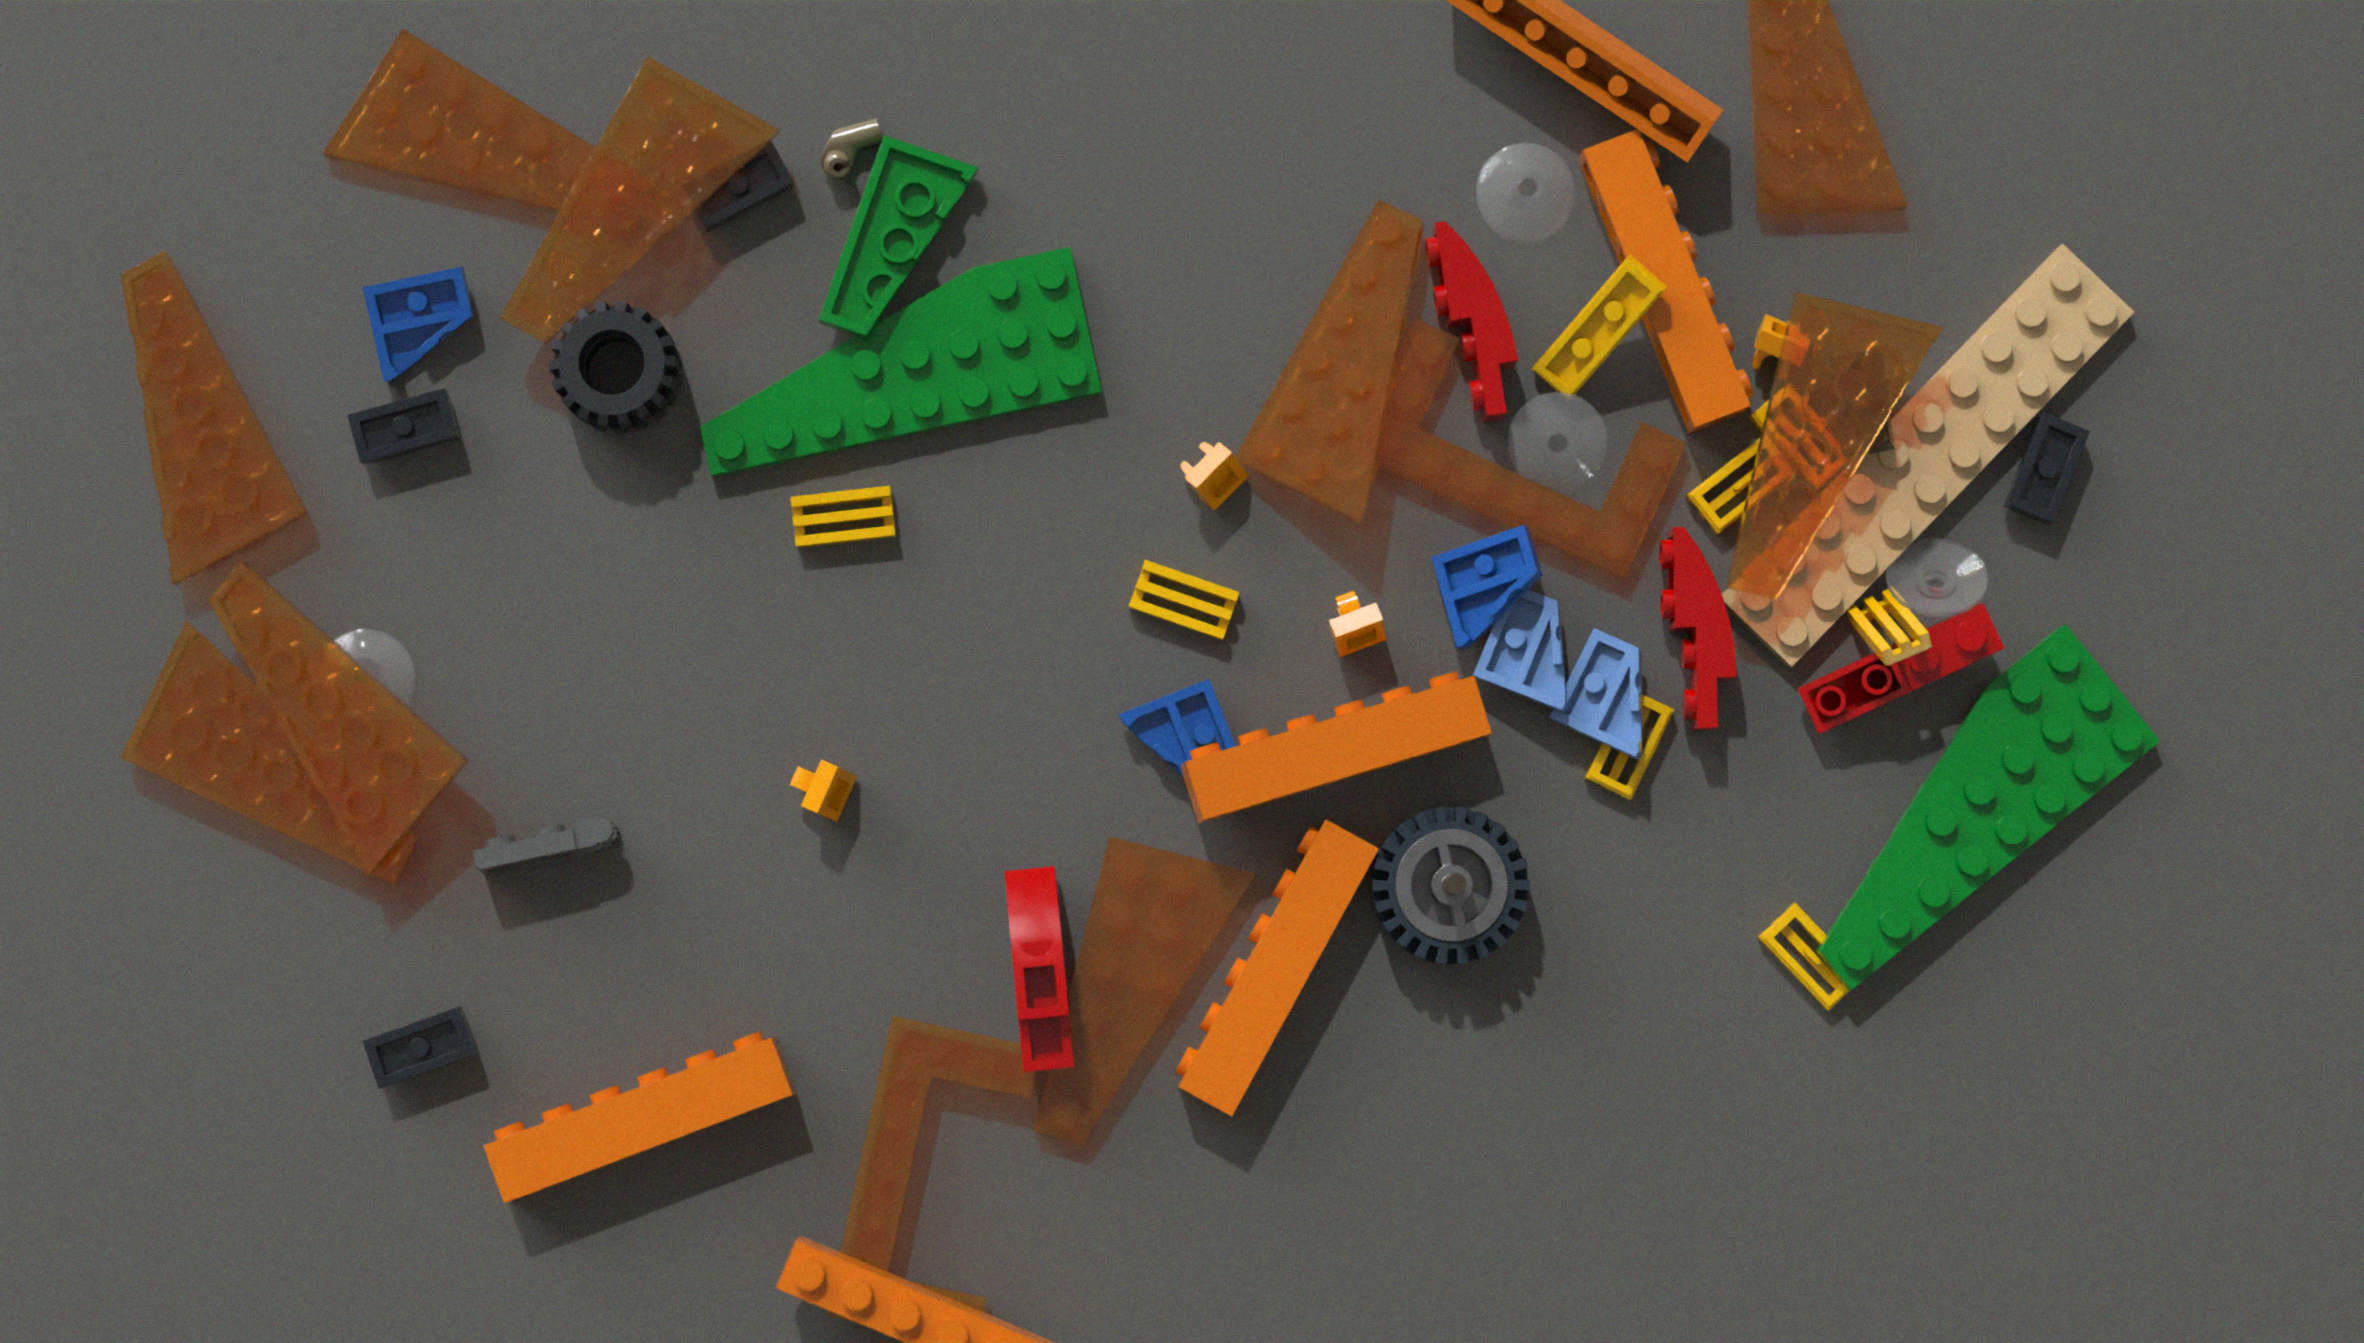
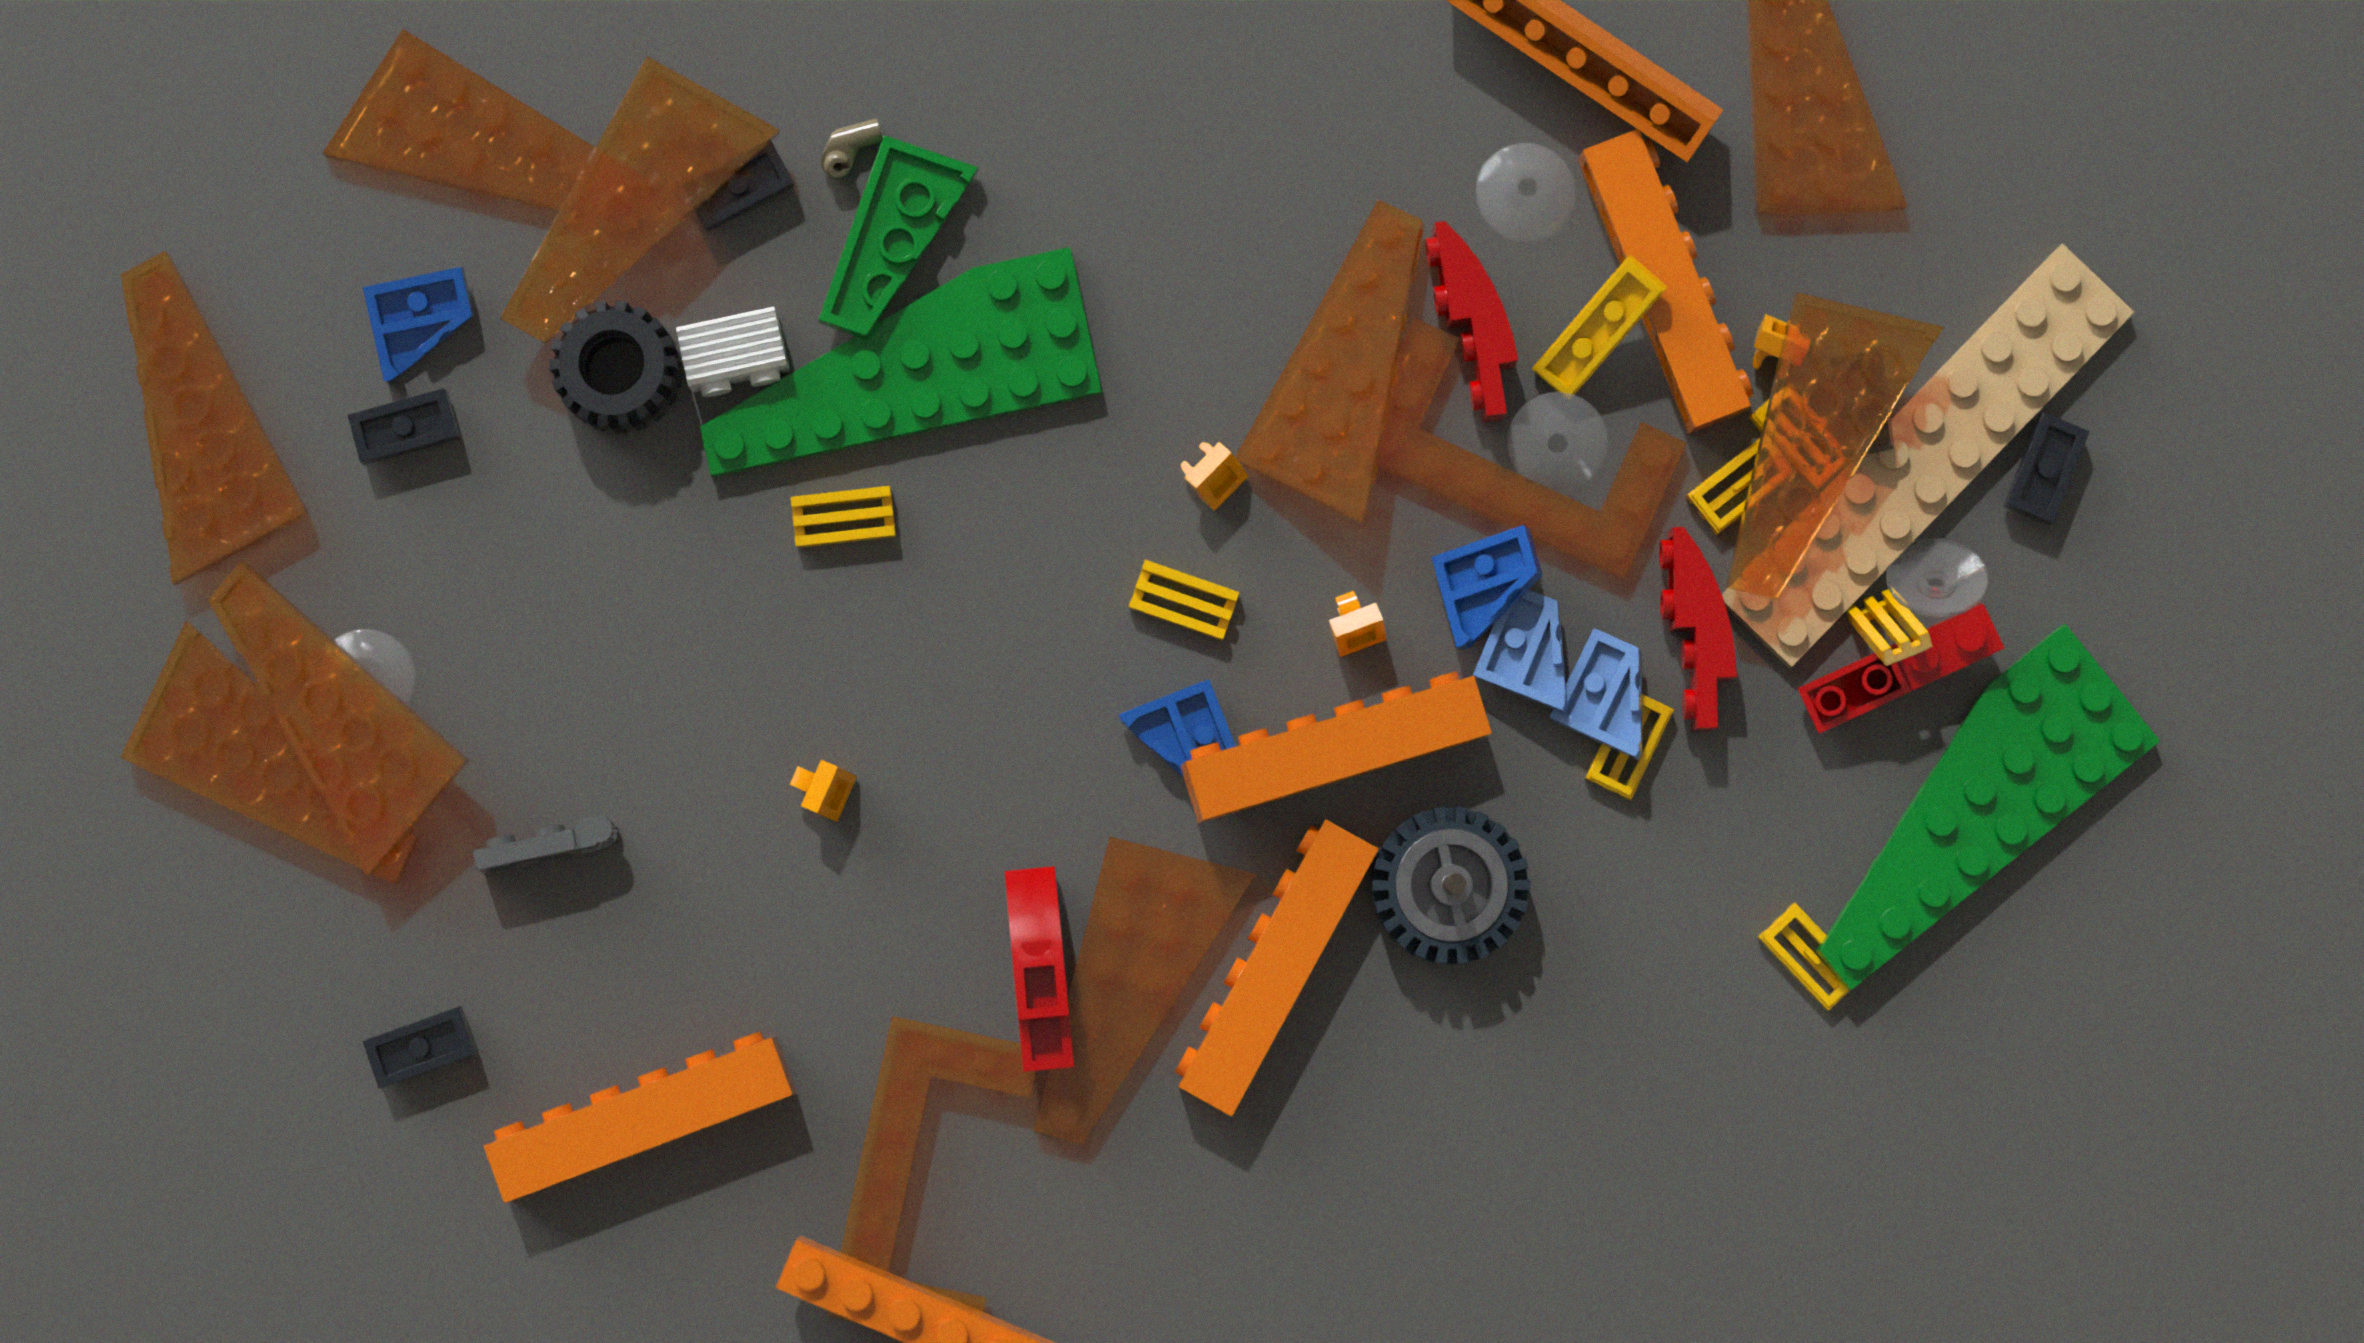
none -> white brick [676,307,790,397]

